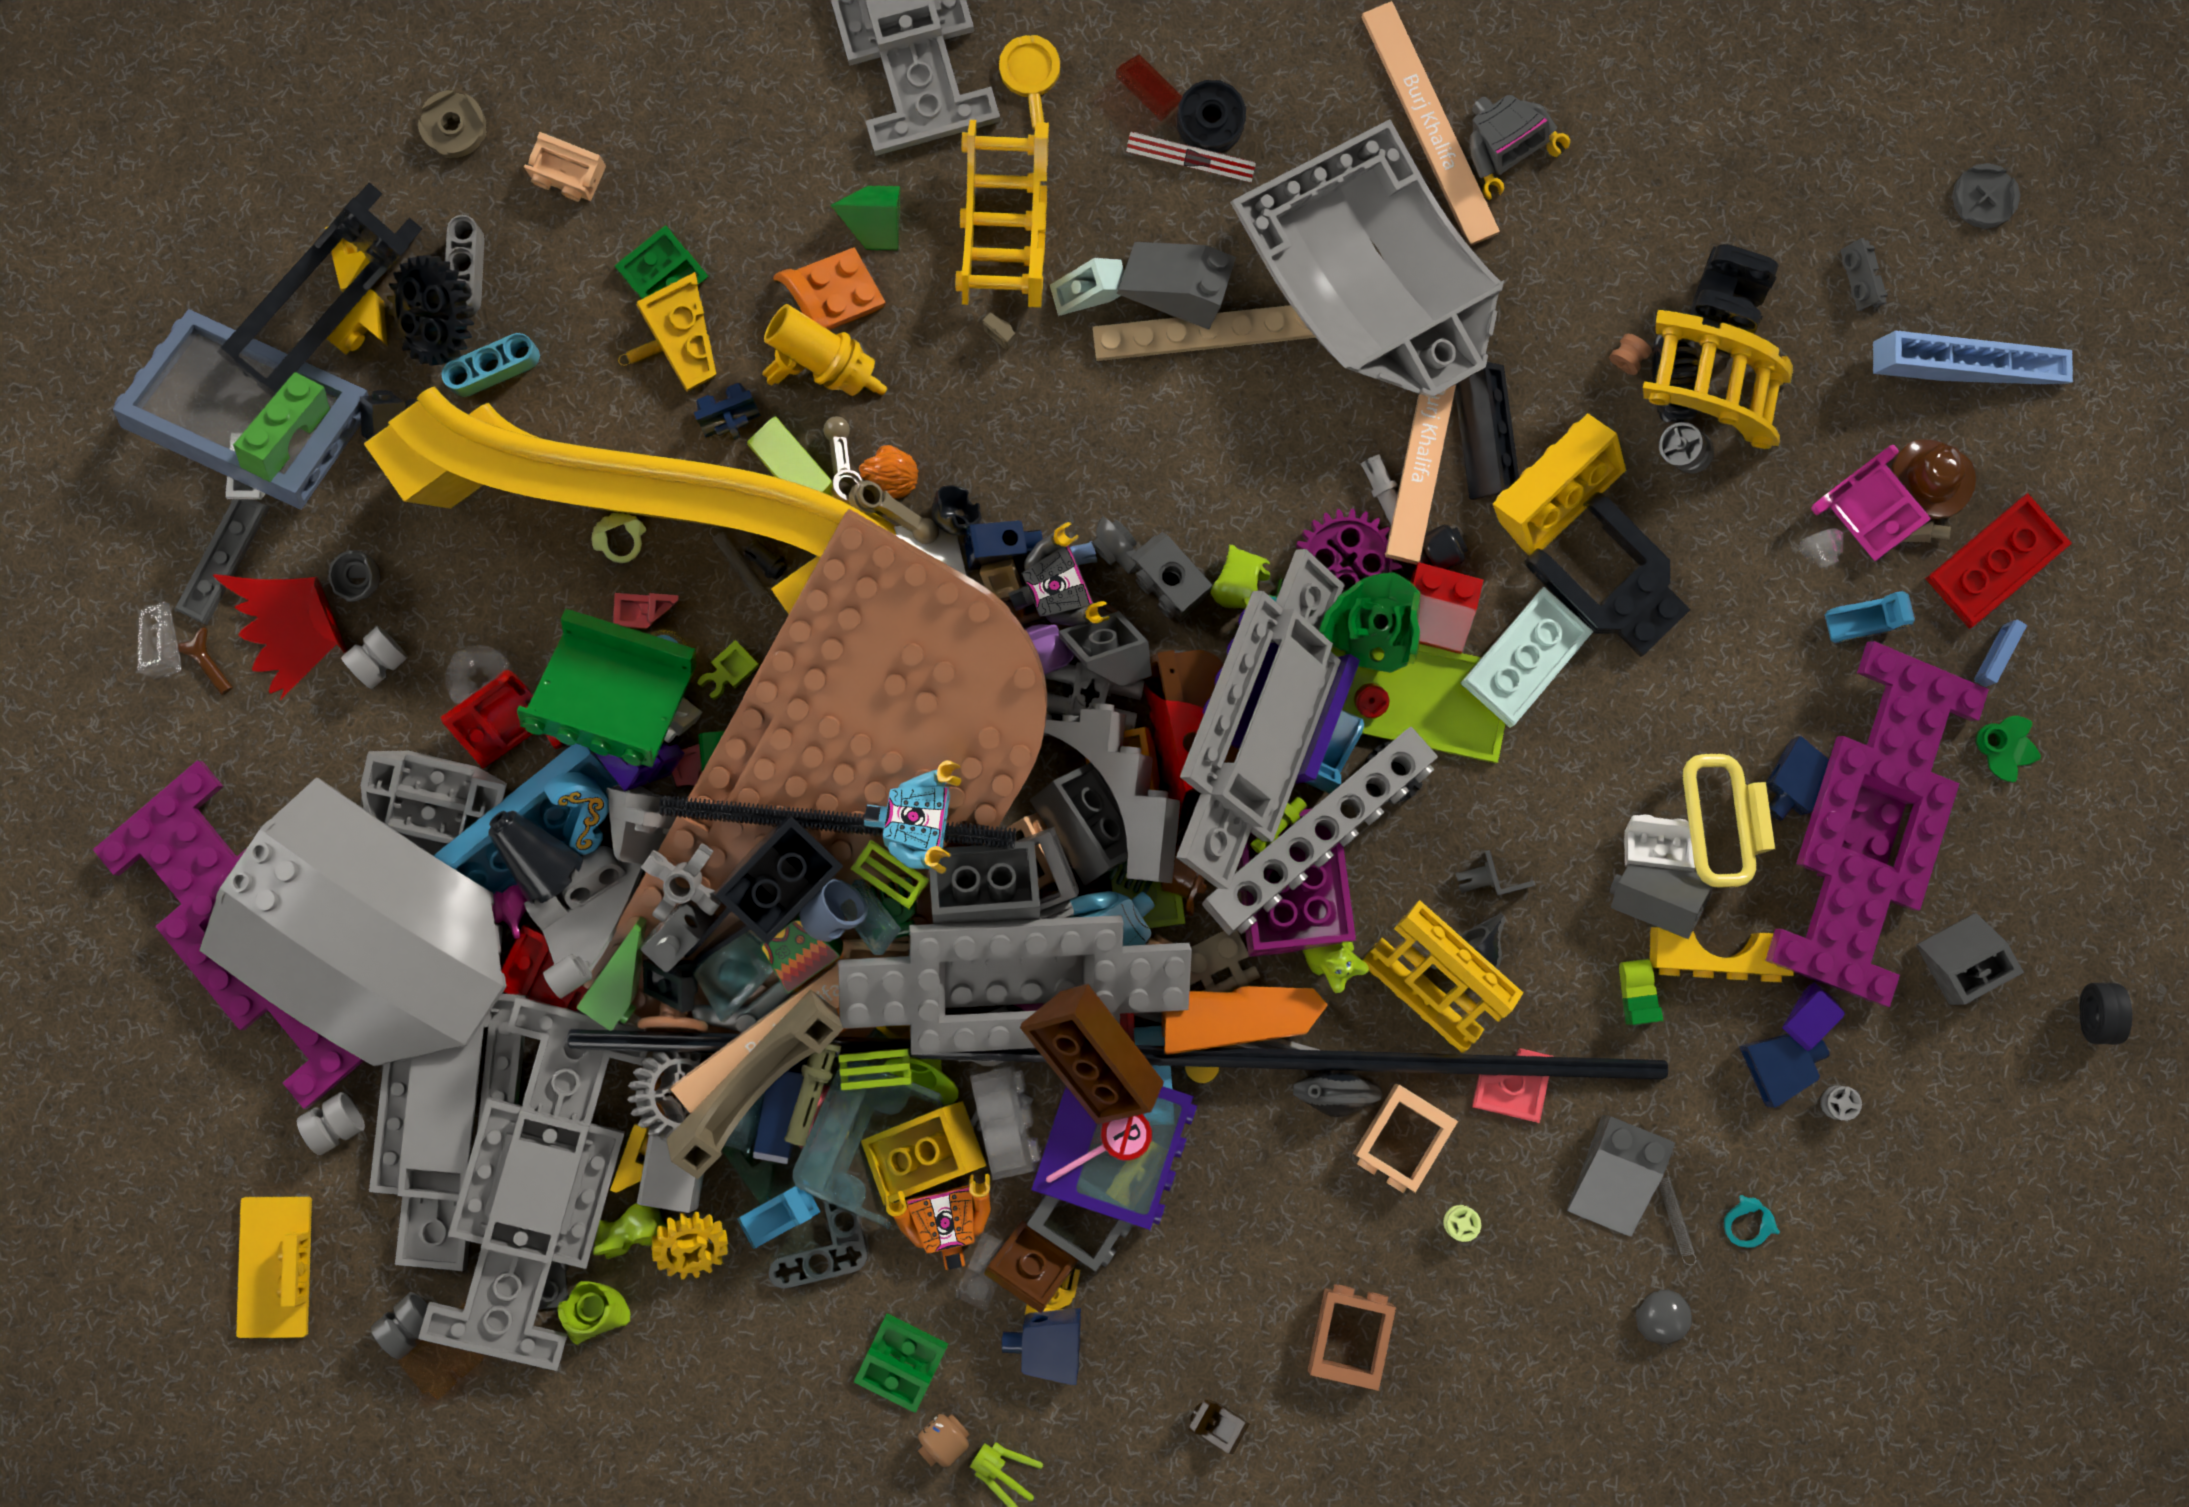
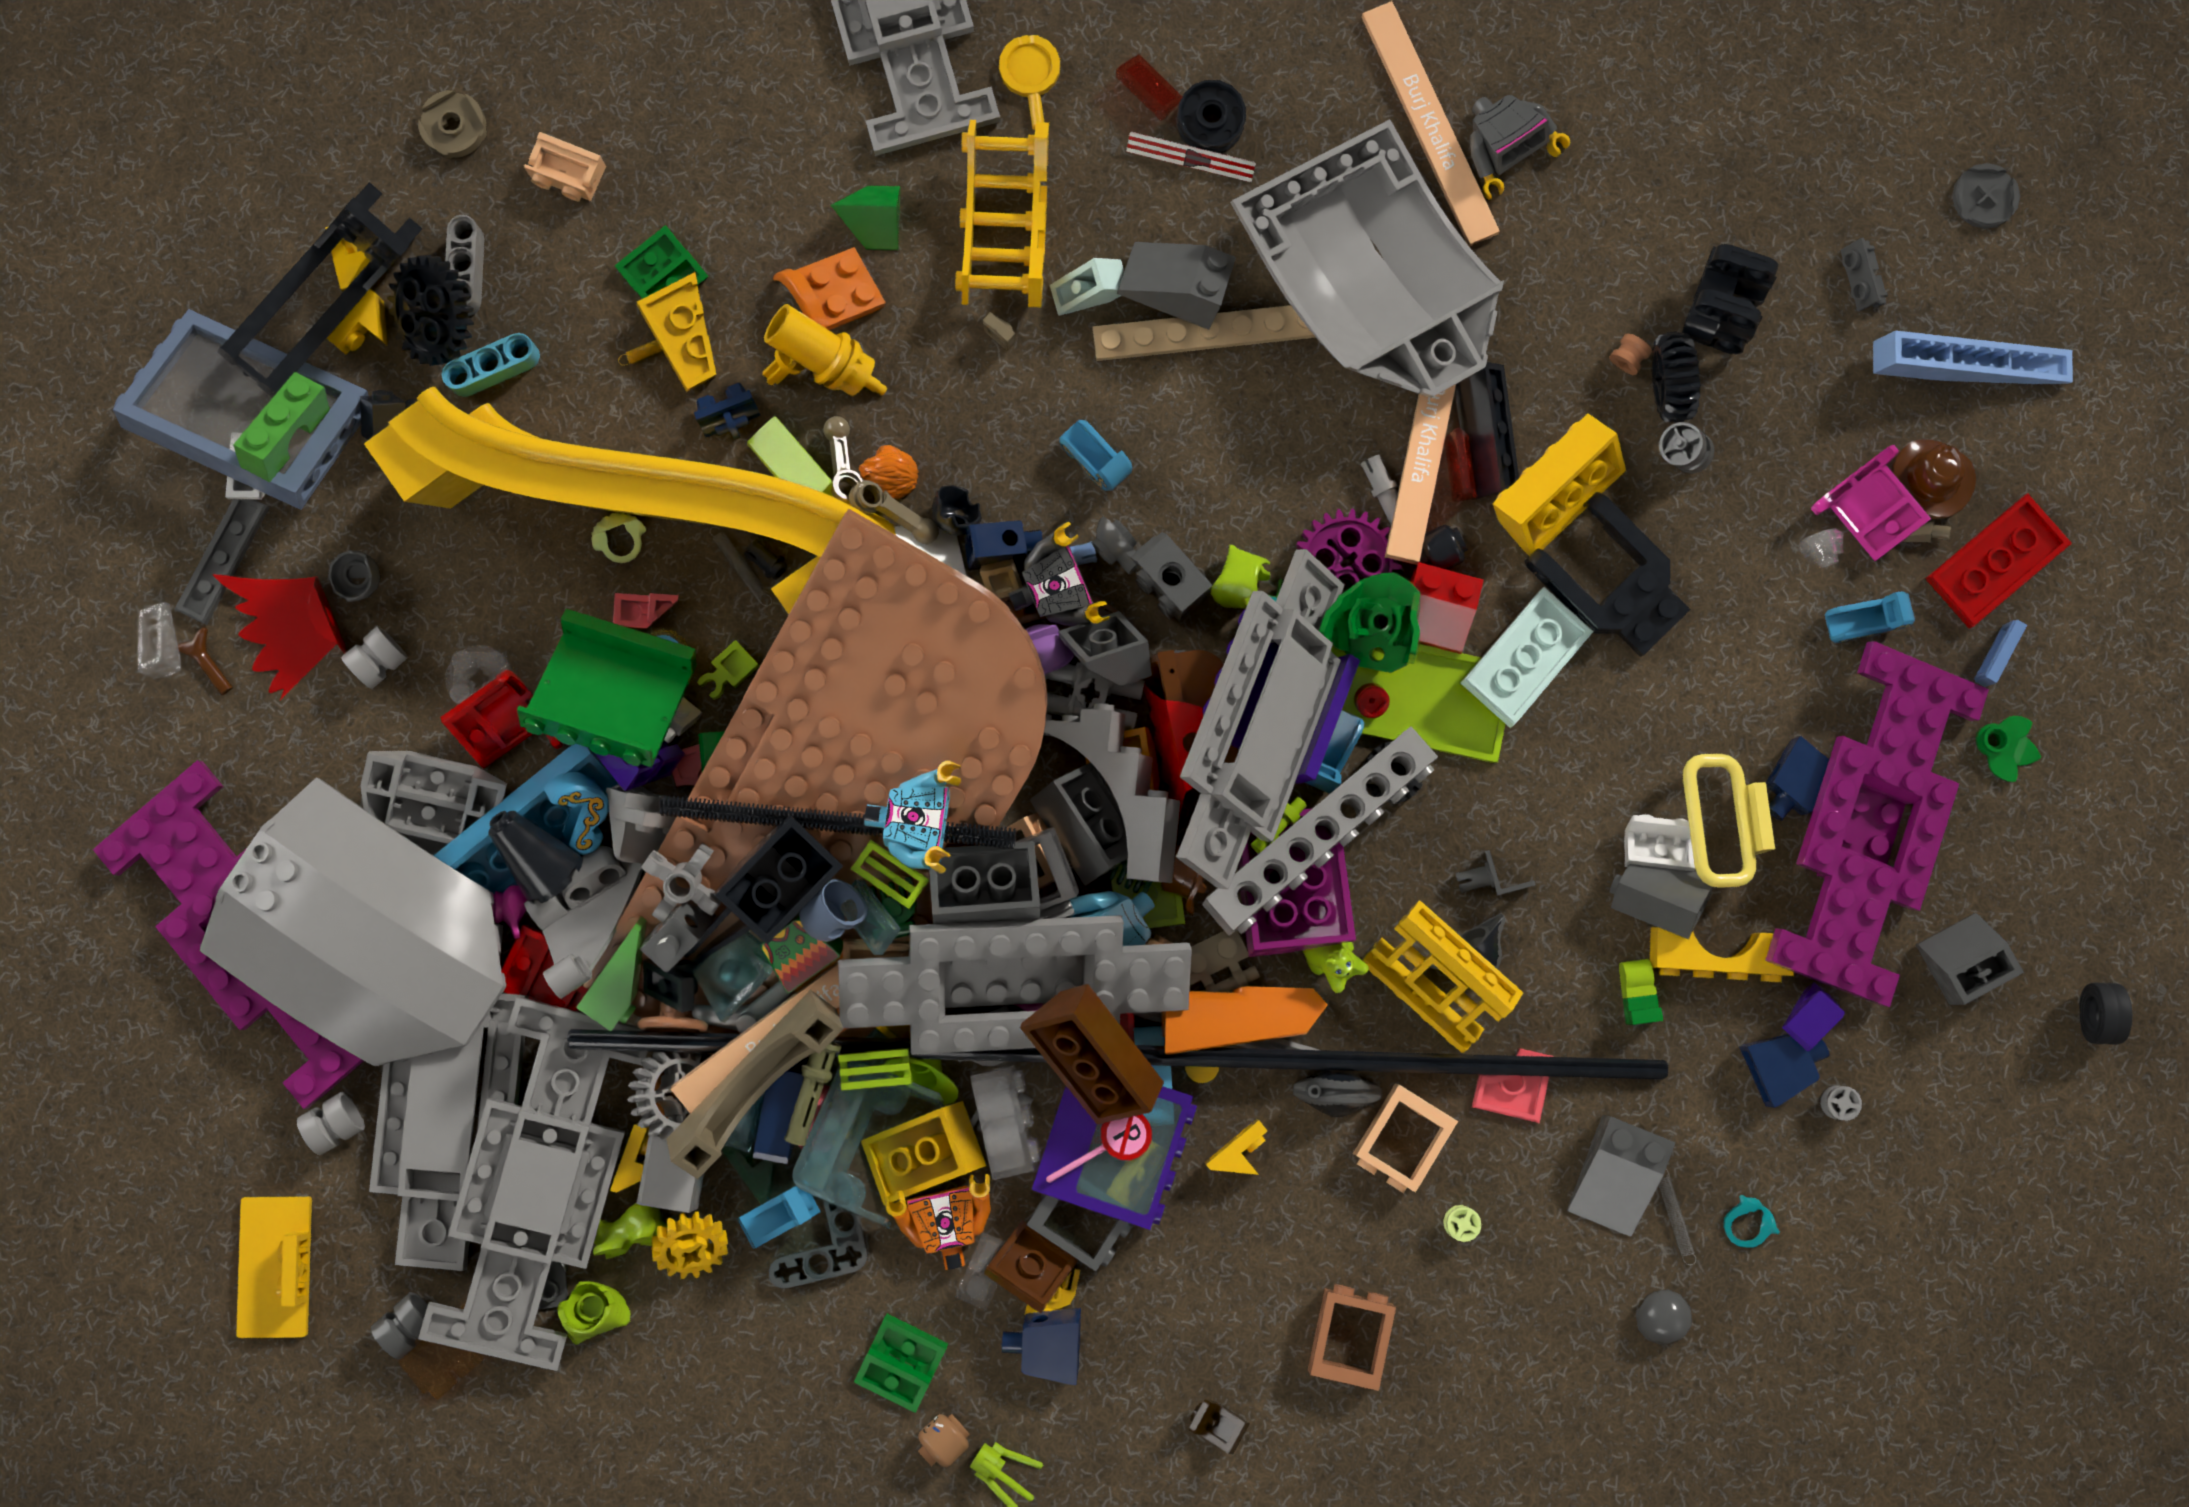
yellow fence [1643,310,1793,449] -> none
none -> dark azure animal [1059,420,1132,491]
none -> yellow slope [1204,1119,1267,1175]
none -> clear red slope [1444,428,1477,502]

